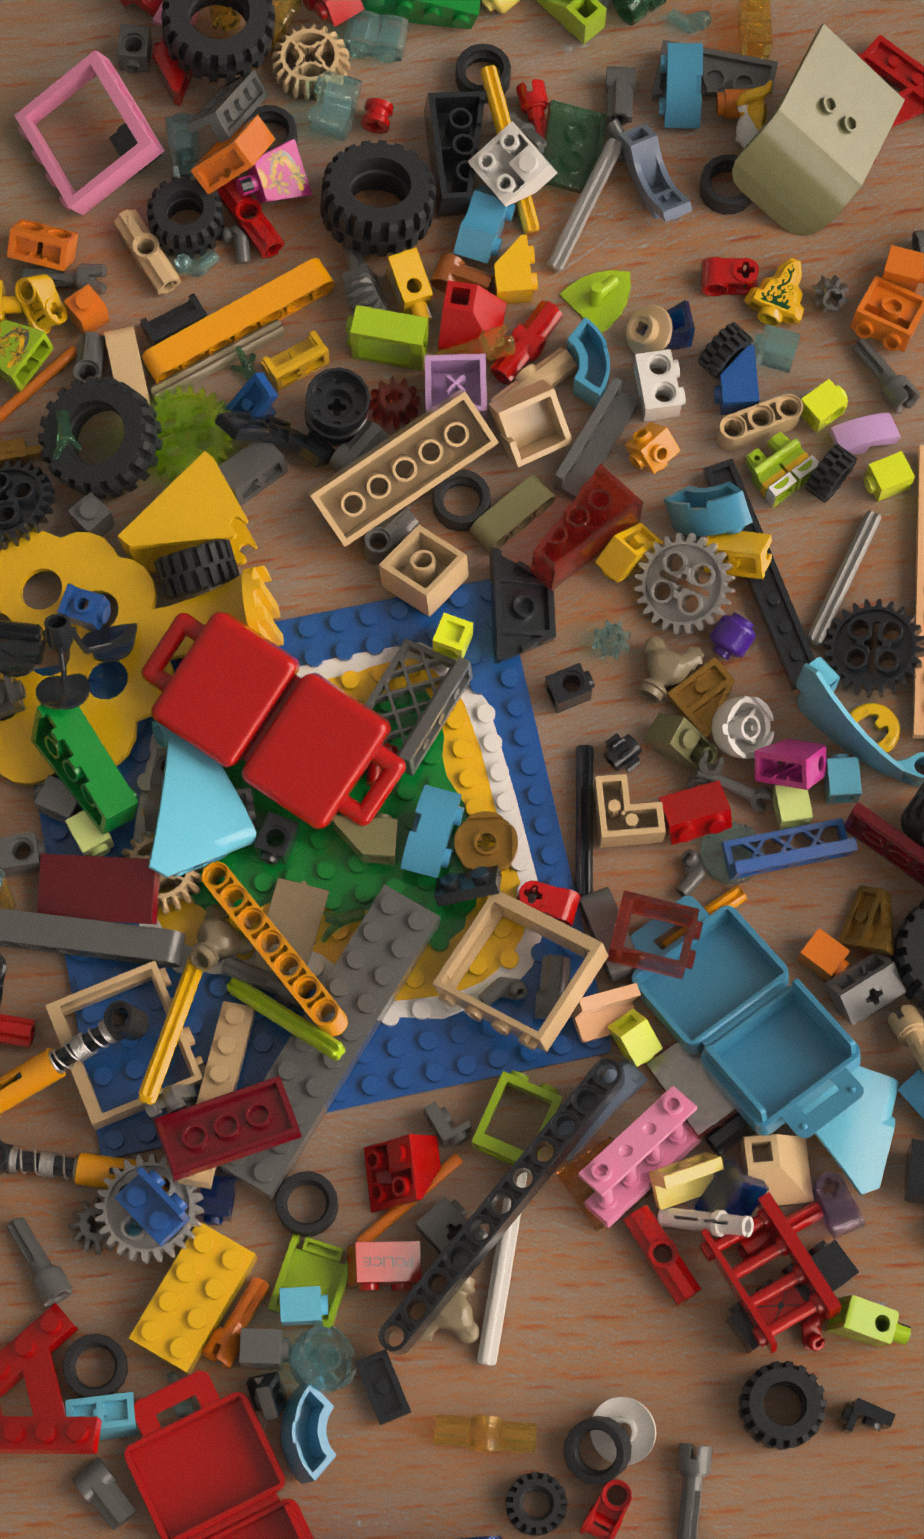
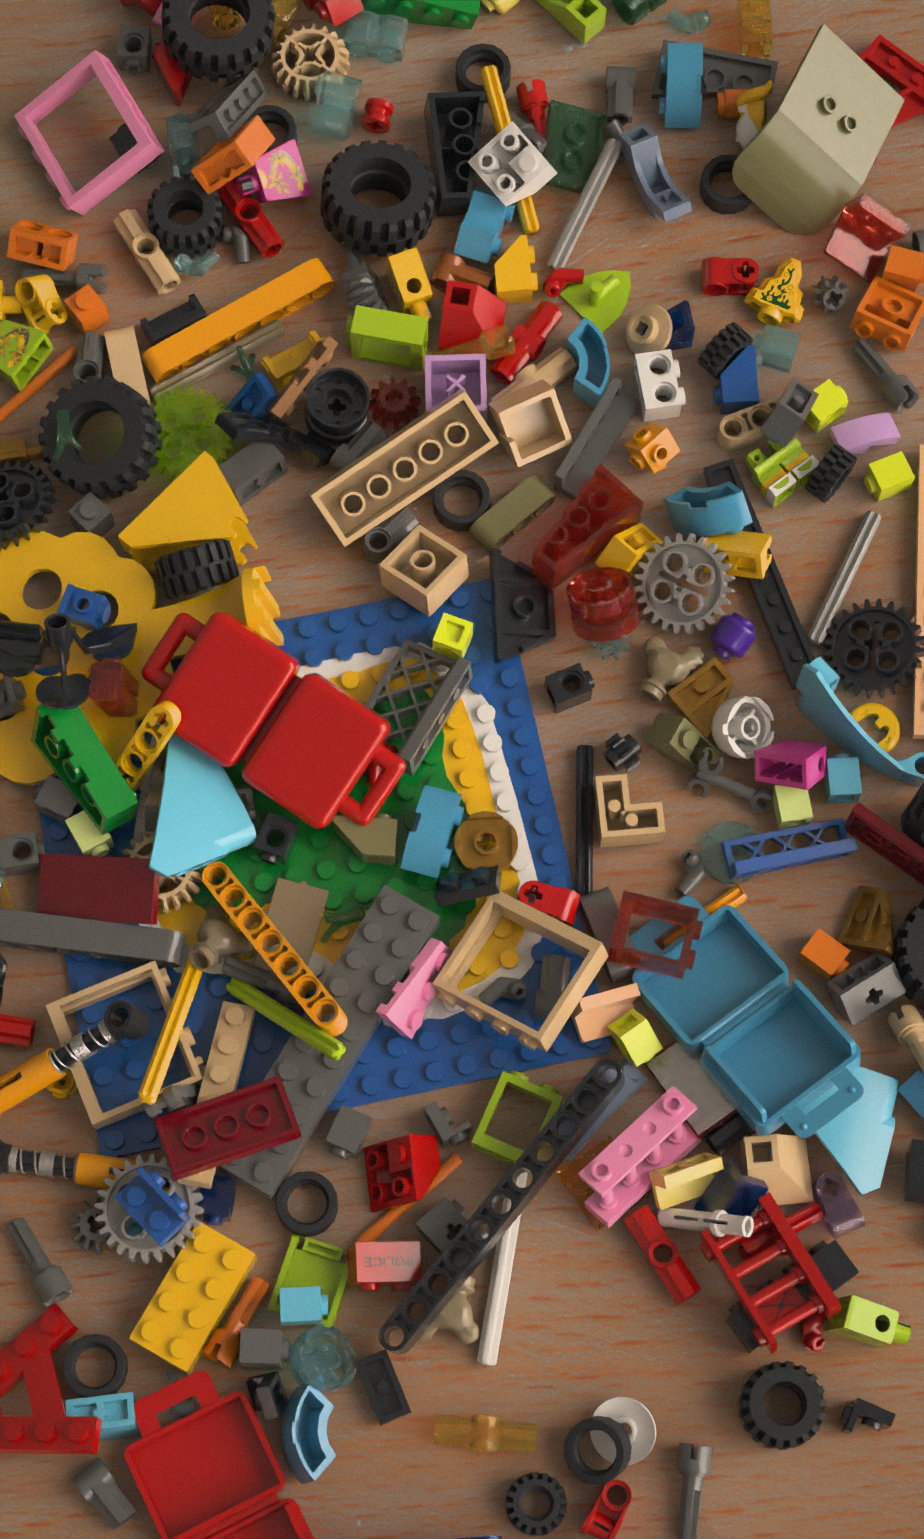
red brick [658,780,732,845] -> none
none -> yellow plate [47,1068,77,1099]
none -> clear red brick [89,658,139,717]
none -> yellow beam [115,701,181,791]
none -> medium nougat wing [268,336,339,418]
none -> dark grey brick [325,1105,372,1160]
none -> bright pink wing [375,938,453,1039]
none -> red arm [543,268,584,298]
none -> clear red wheel [566,567,640,642]
none -> dark grey slope [760,377,819,447]
none -> clear red bracket [823,194,911,283]

